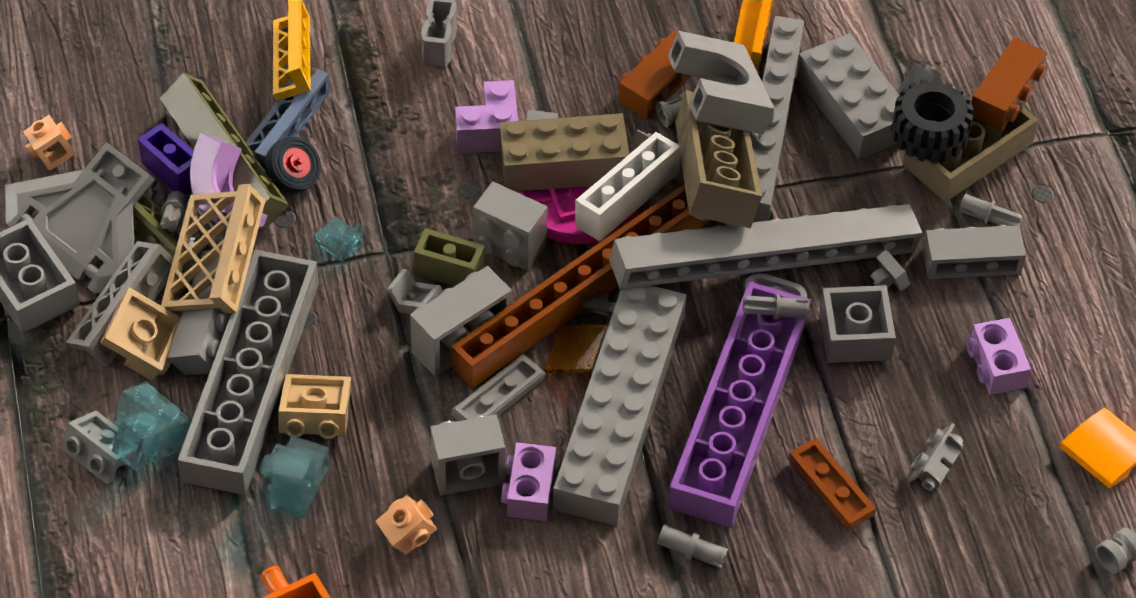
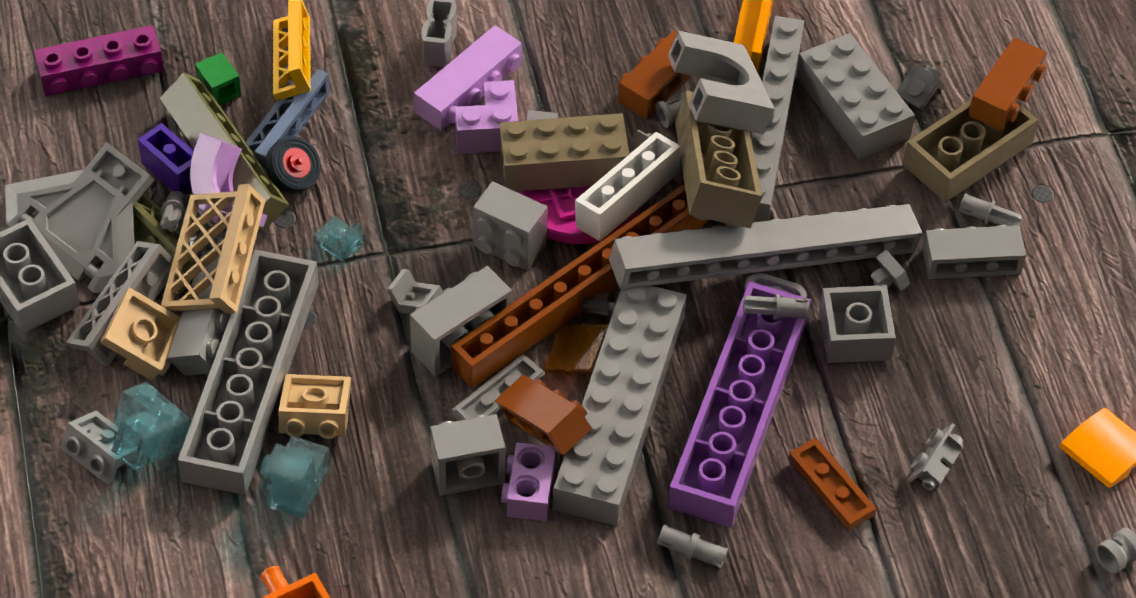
light nougat brick [23,115,75,171] -> none
light nougat brick [376,495,437,555] -> none
olive brick [414,228,485,286] -> none
black tyre [891,80,973,163] -> none
lavender brick [967,318,1031,395] -> none
none -> magenta brick [34,25,164,96]
none -> green brick [195,52,241,105]
none -> lavender brick [414,25,522,131]
none -> dark orange brick [495,374,592,456]

